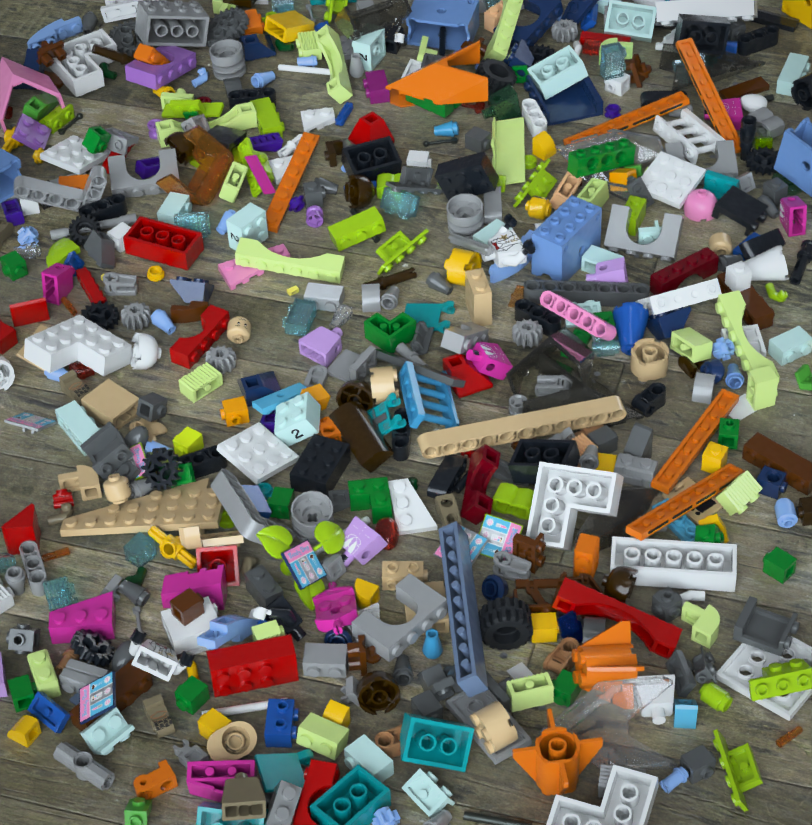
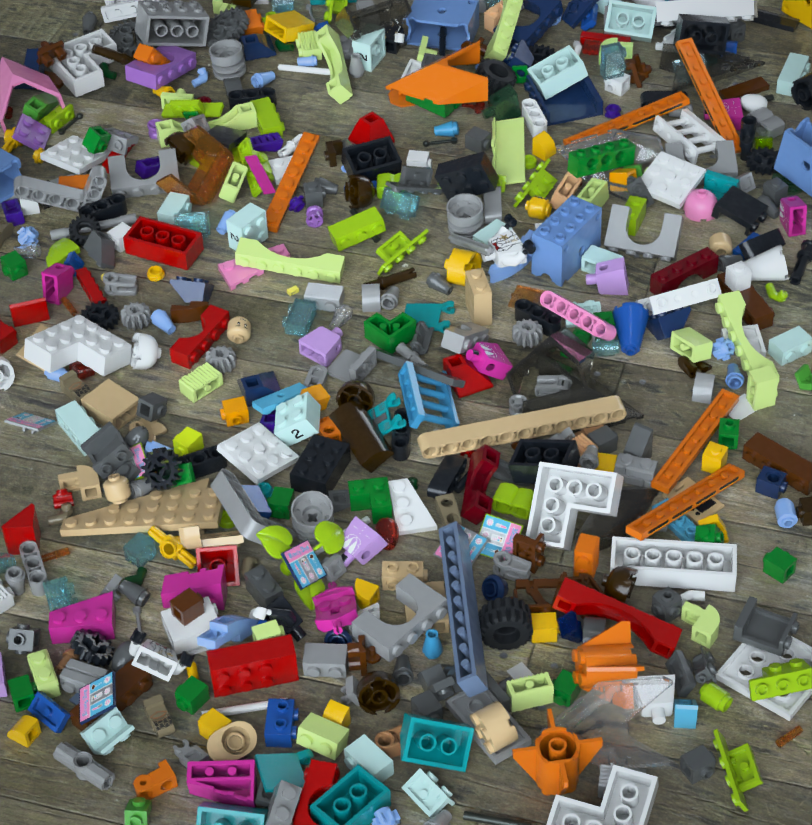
light blue slope [27,16,83,49] -> none
dark tan torso [221,772,266,821] -> none
white wing [300,107,335,133] -> none
blue axle [335,102,354,126] -> none
magenta brick [363,70,390,104] -> none
tan brick [370,366,399,406] -> none
dark grey beam [523,280,650,307] -> none
medium nougat piece [543,637,579,676] -> none
light grey gear [551,18,578,43] -> none
tan brick [630,338,669,382] -> none
black piece [631,382,666,417] -> none
light aqua bracket [637,220,662,245] -> none
light blue pin [659,766,689,794] -> none
dark blue cone [700,359,725,384] -> none
yellowish green brick [715,470,763,516] -> none
black beam [737,25,779,56] -> none

